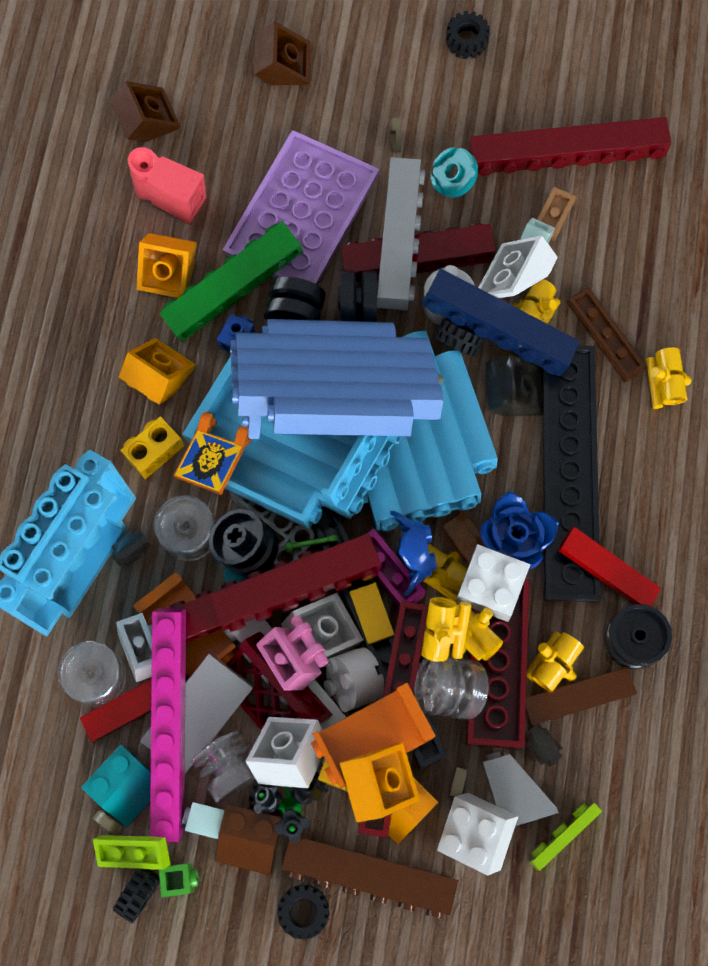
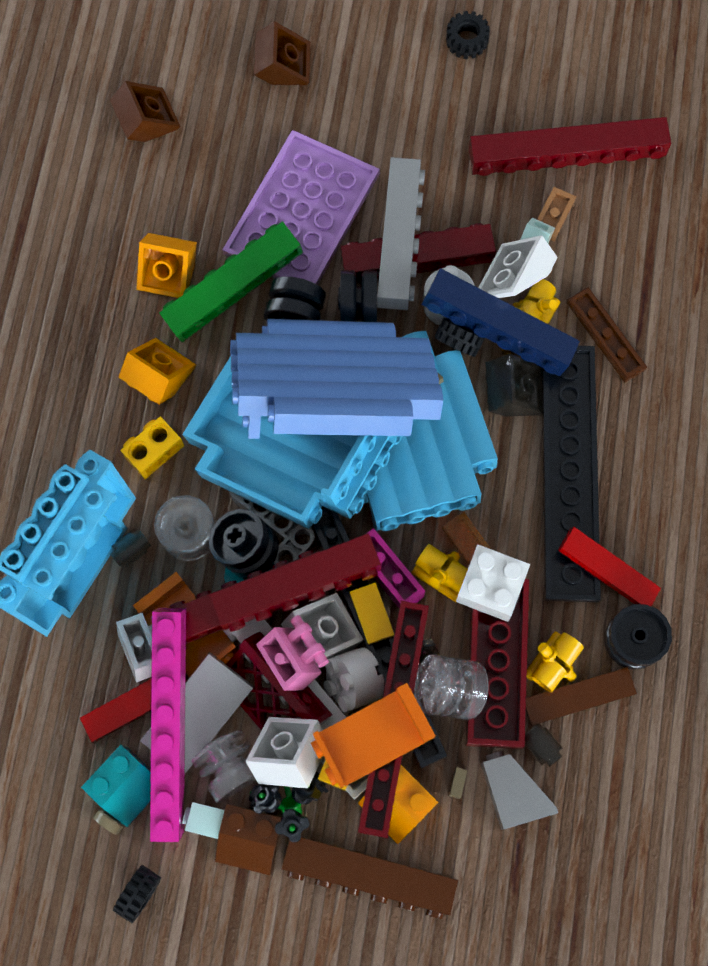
clear wheel [58,641,126,706] -> none
lime plate [93,835,171,870] -> none
coral piece [128,147,206,225] -> none
bright green brick [159,863,199,898] -> none
flag [174,412,252,495] -> none
blue brick [217,314,256,354] -> none
black tyre [277,885,329,940] -> none
bright green hinge [284,535,339,552] -> none
light orange slope [340,743,420,822] -> none
blue brick [390,511,437,596] -> none
dark tan tile [391,117,401,152] -> none
yellow pin [421,597,471,662] -> none
teal tile [430,147,478,198] -> none
white brick [437,793,518,876] -> none
yellow pin [455,603,503,661] -> none
blue brick [480,491,559,569] -> none
lime plate [529,803,602,871] -> none
yellow pin [646,347,691,409] -> none

